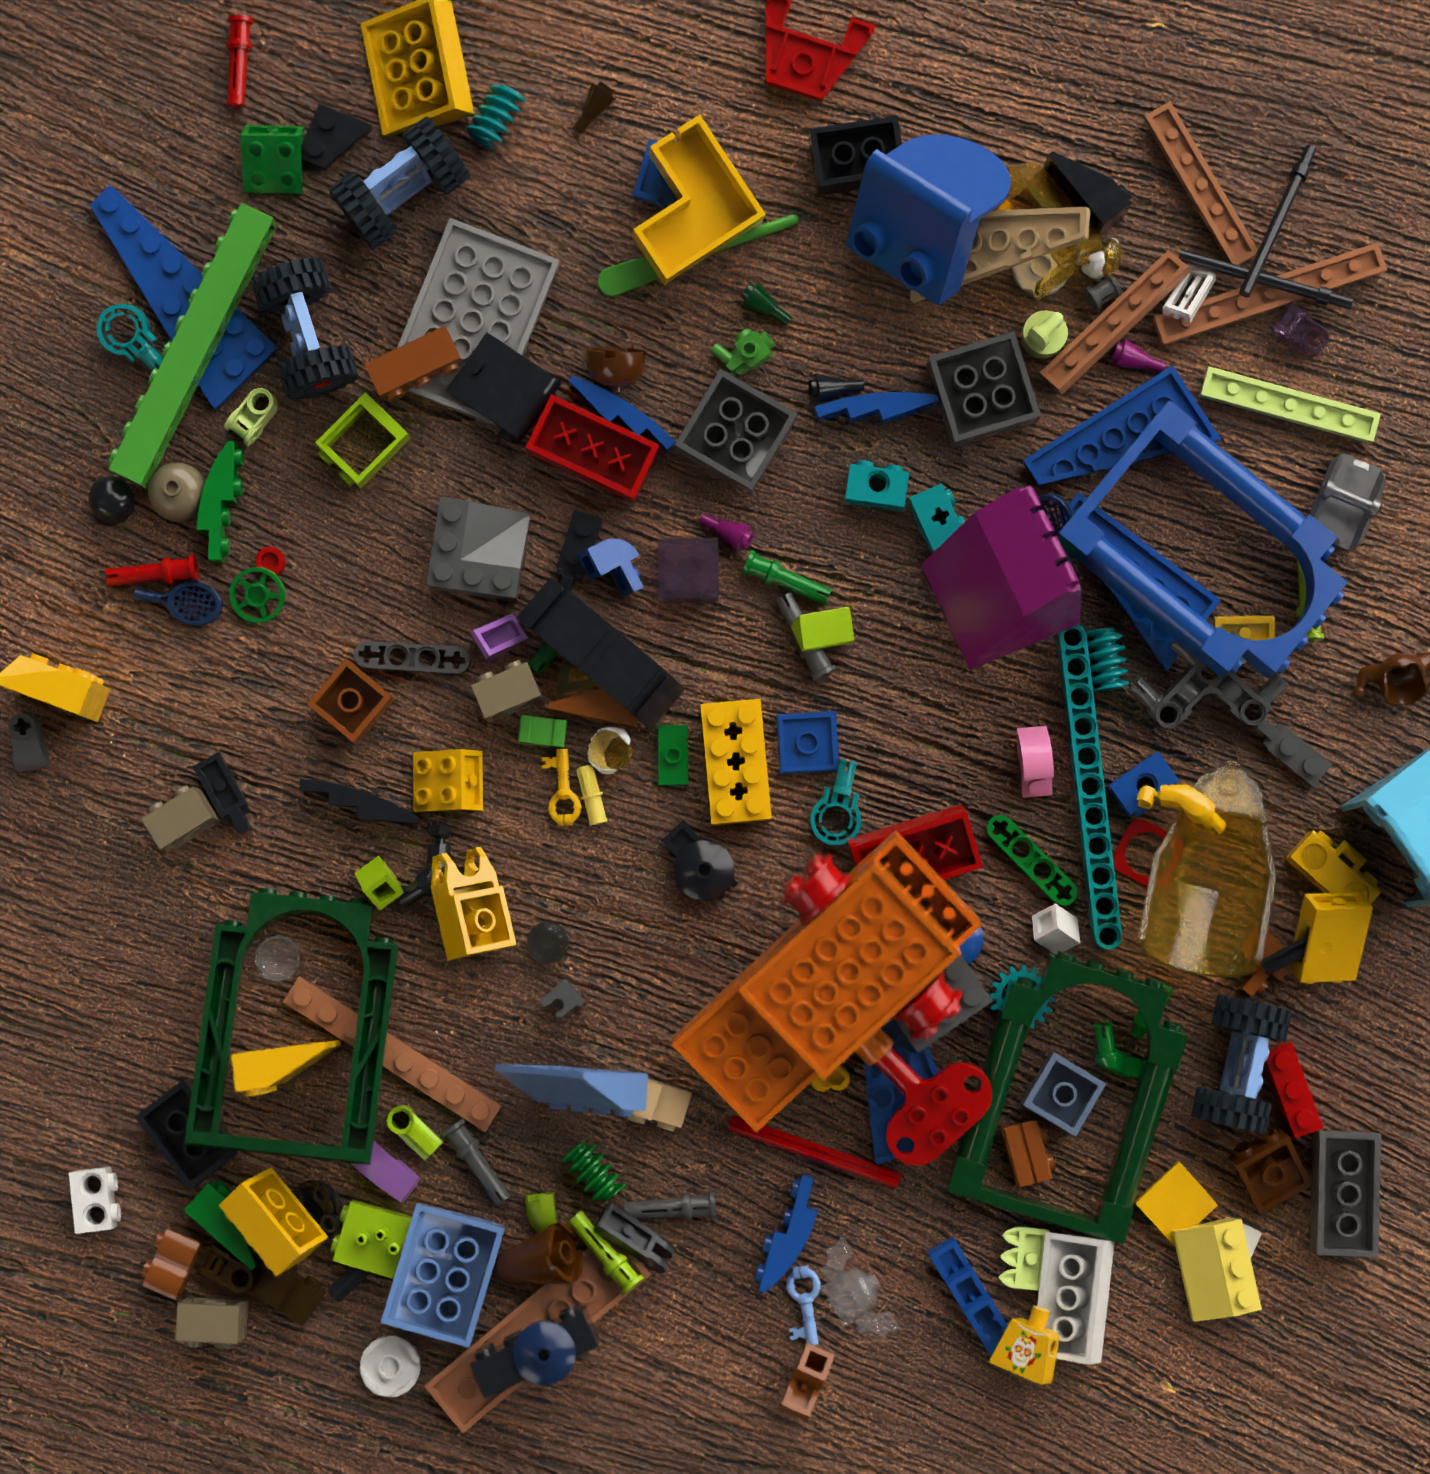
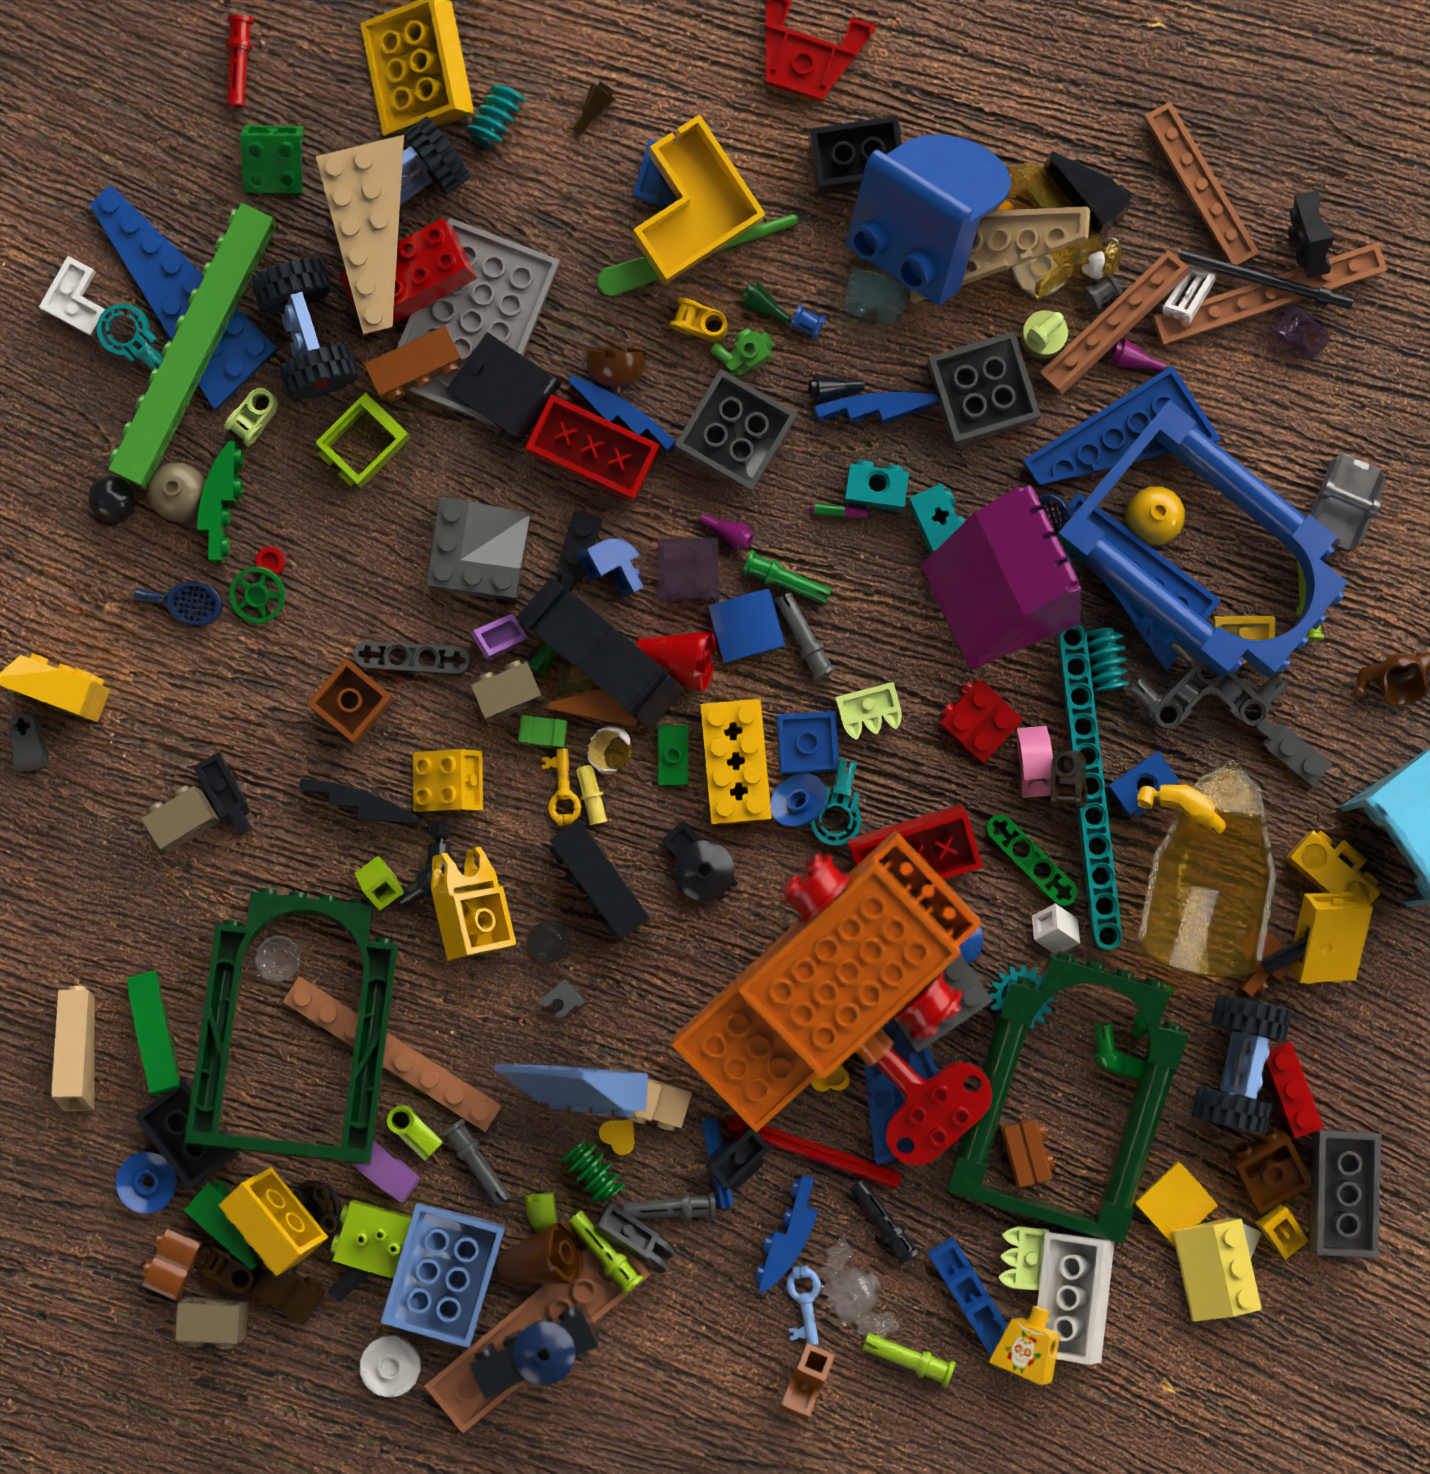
white brick [69,1166,121,1234] -> none
red pin [105,554,199,587] -> none
yellow slope [231,1040,341,1097] -> none
black wing [301,103,373,171] -> none
lime slope [791,607,855,652] -> none
sand blue brick [1019,1052,1106,1136] -> none
red piece [1113,819,1181,888] -> none
yellowish green plate [1199,366,1381,444] -> none
black bar [1239,145,1317,298] -> none
none -> white plate [39,256,105,337]
none -> tan slope [51,986,95,1112]
none -> blue dish [116,1152,177,1213]
none -> green slope [126,970,181,1096]
none -> tan wing [316,135,404,335]
none -> red brick [340,218,477,335]
none -> black brick [548,819,651,940]
none -> yellow tile [599,1119,635,1155]
none -> red cone [634,632,716,691]
none -> yellow piece [669,297,728,343]
none -> blue axle [702,1118,734,1208]
none -> black slope [705,1125,771,1190]
none -> blue slope [708,589,786,663]
none -> blue dish [770,773,827,828]
none -> blue bush [789,304,827,340]
none -> piece [809,503,868,518]
none -> yellowish green plate [835,682,902,740]
none -> clear light blue brick [843,267,908,323]
none -> black pin [849,1178,921,1266]
none -> lime pin [862,1332,956,1388]
none -> red plate [938,679,1023,764]
none -> dark brown piece [1051,750,1088,808]
none -> yellow cylinder [1125,486,1185,546]
none -> yellow slope [1255,1204,1308,1260]
none -> black brick [1288,190,1334,278]

